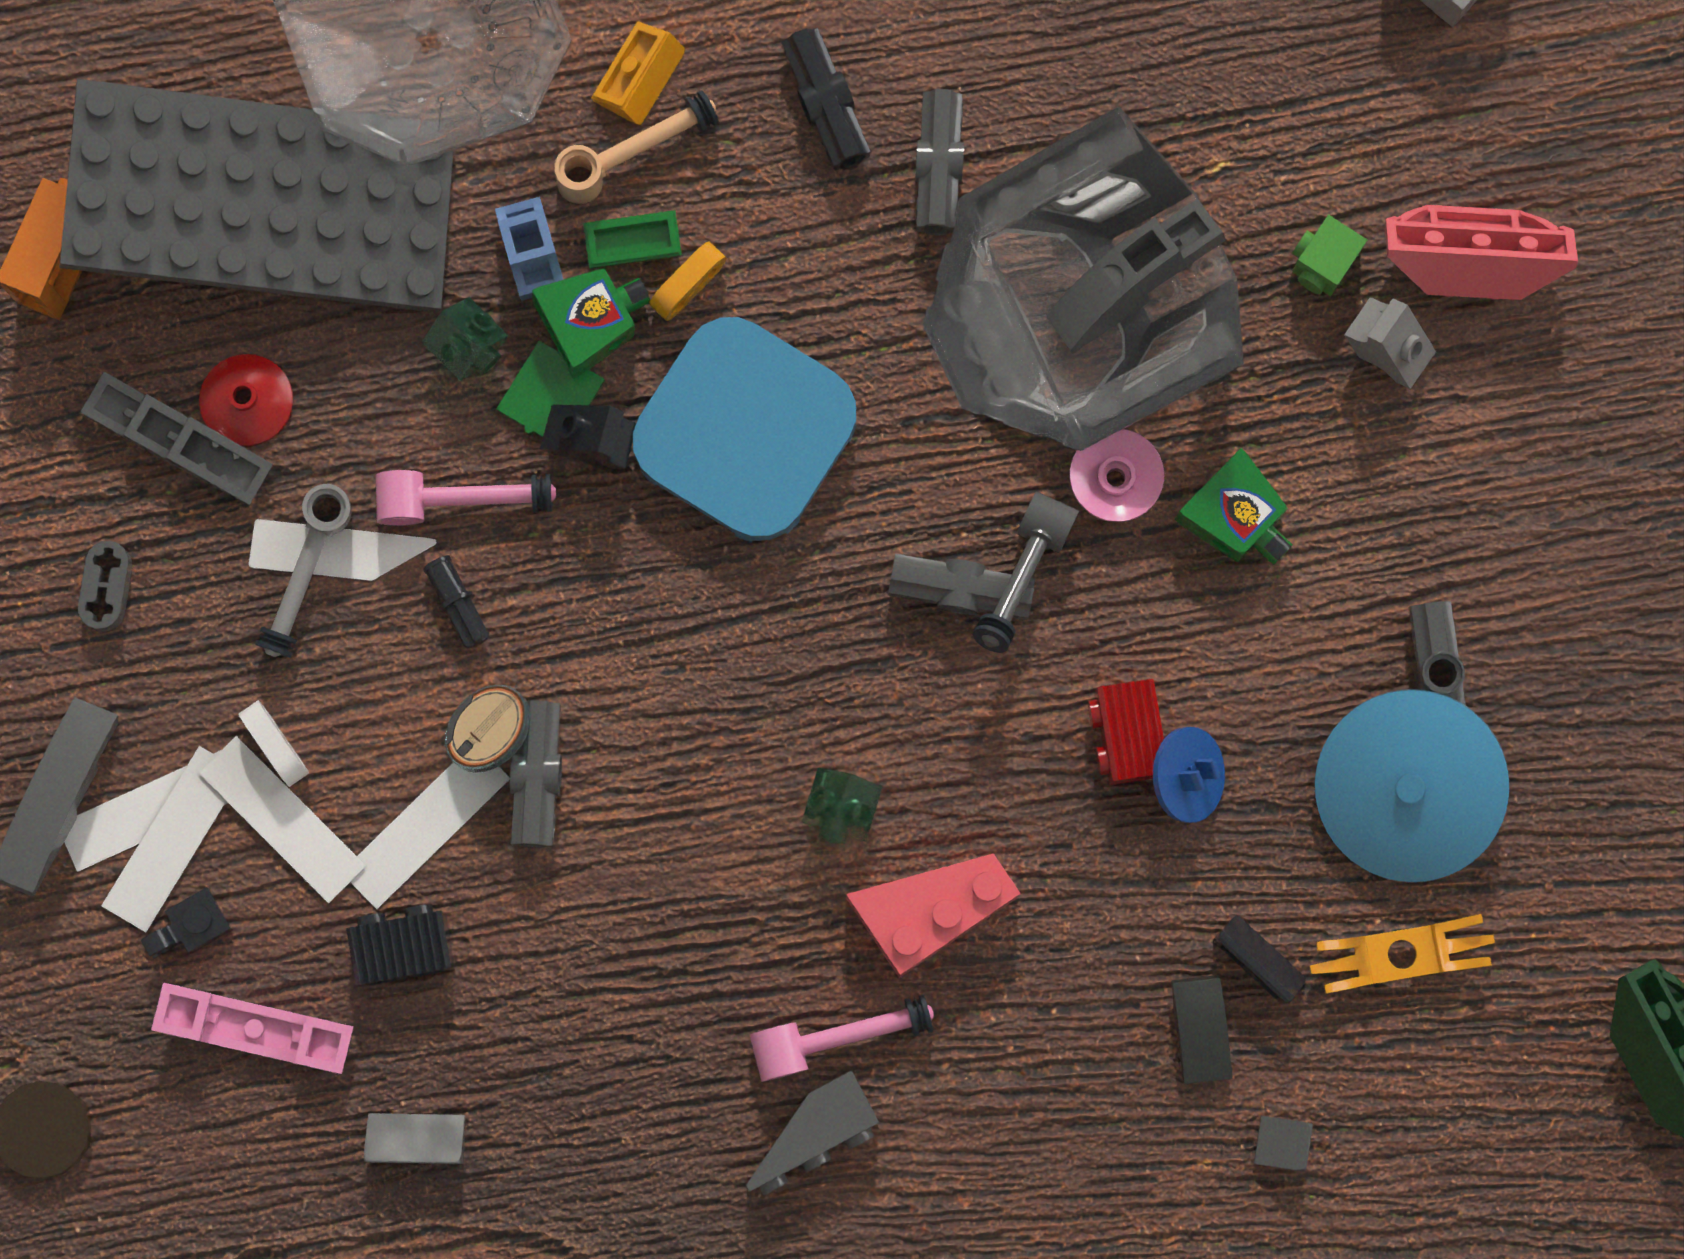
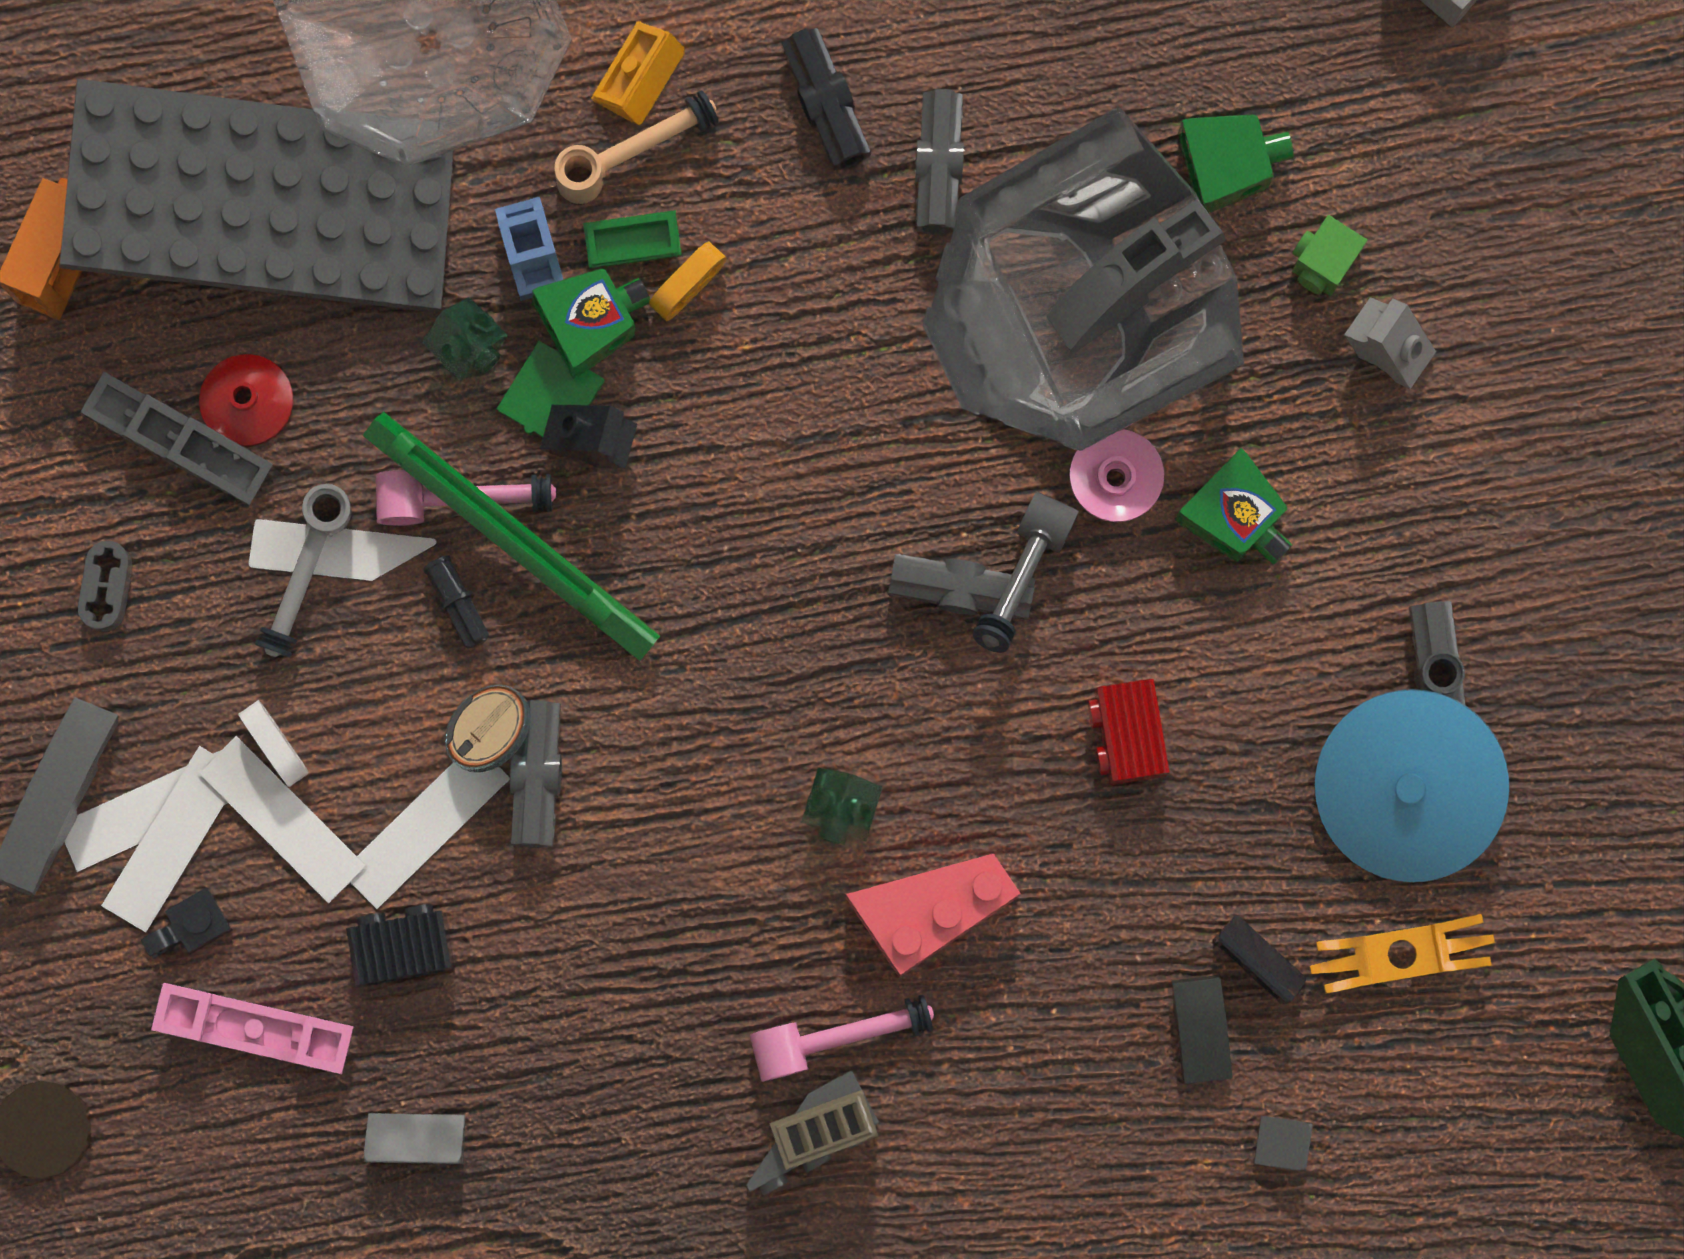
dark azure tile [633,317,856,542] -> none
blue piece [1153,727,1225,823] -> none
coral wedge [1385,205,1578,300] -> none
none -> green piece [362,411,660,661]
none -> dark tan slope [769,1090,878,1170]
none -> green torso [1178,114,1294,213]

